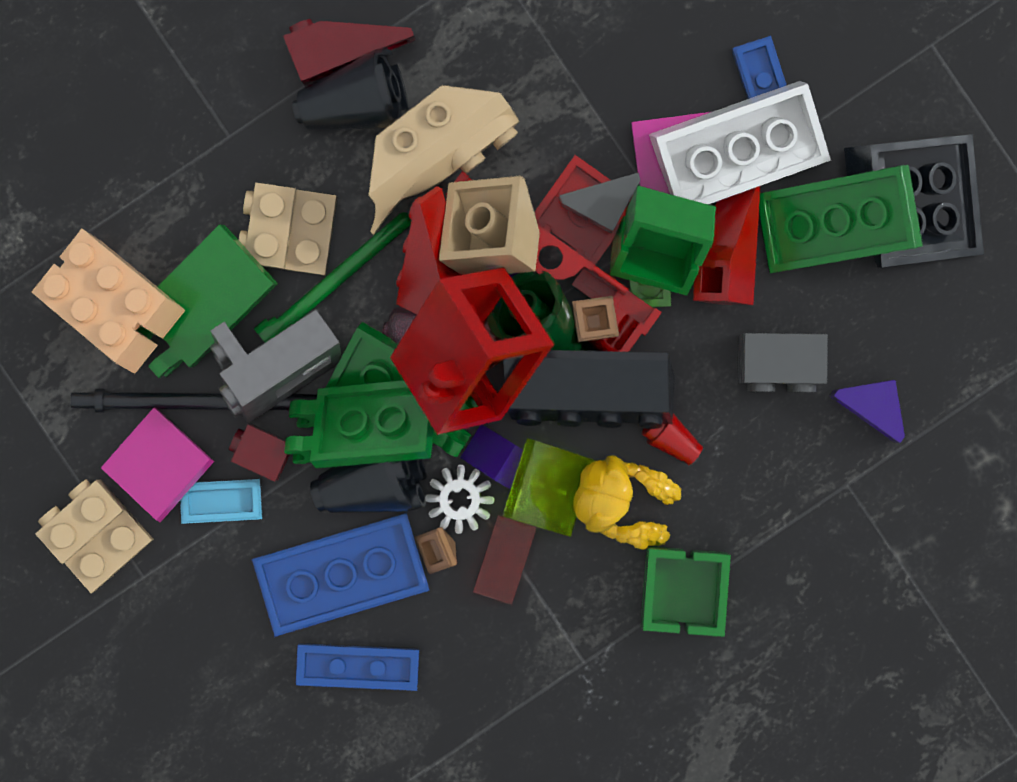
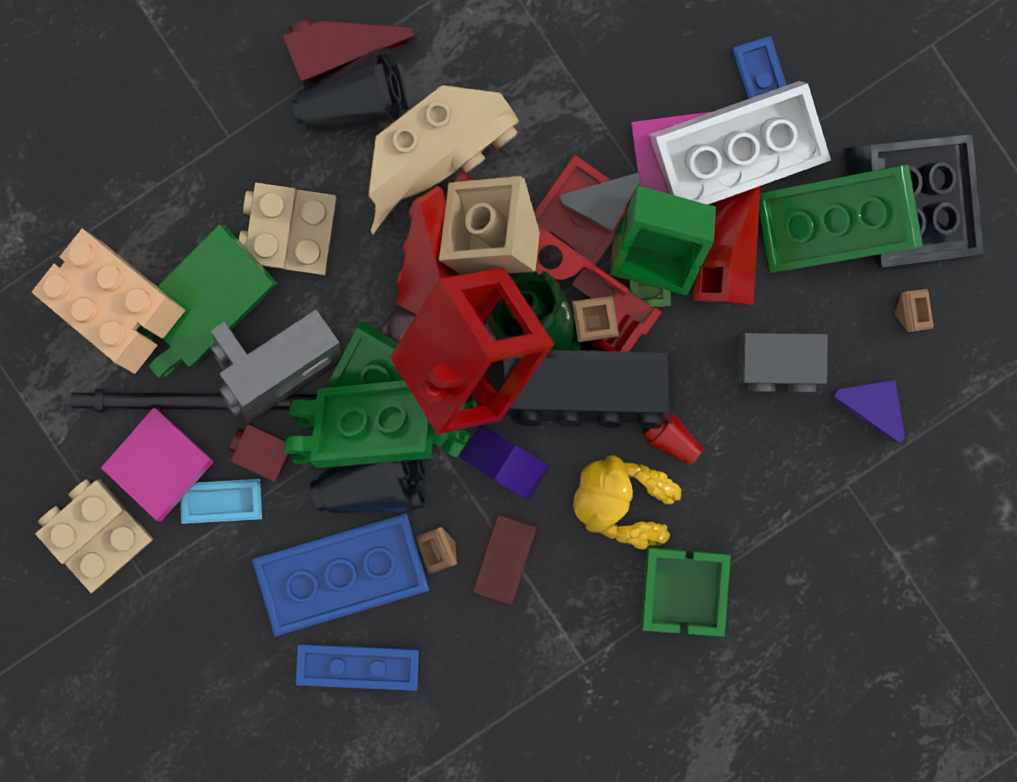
green piece [253,212,412,343] -> none
white gear [425,465,494,534] -> none
clear neon green tile [503,438,595,537] -> none
none -> medium nougat slope [894,289,934,332]

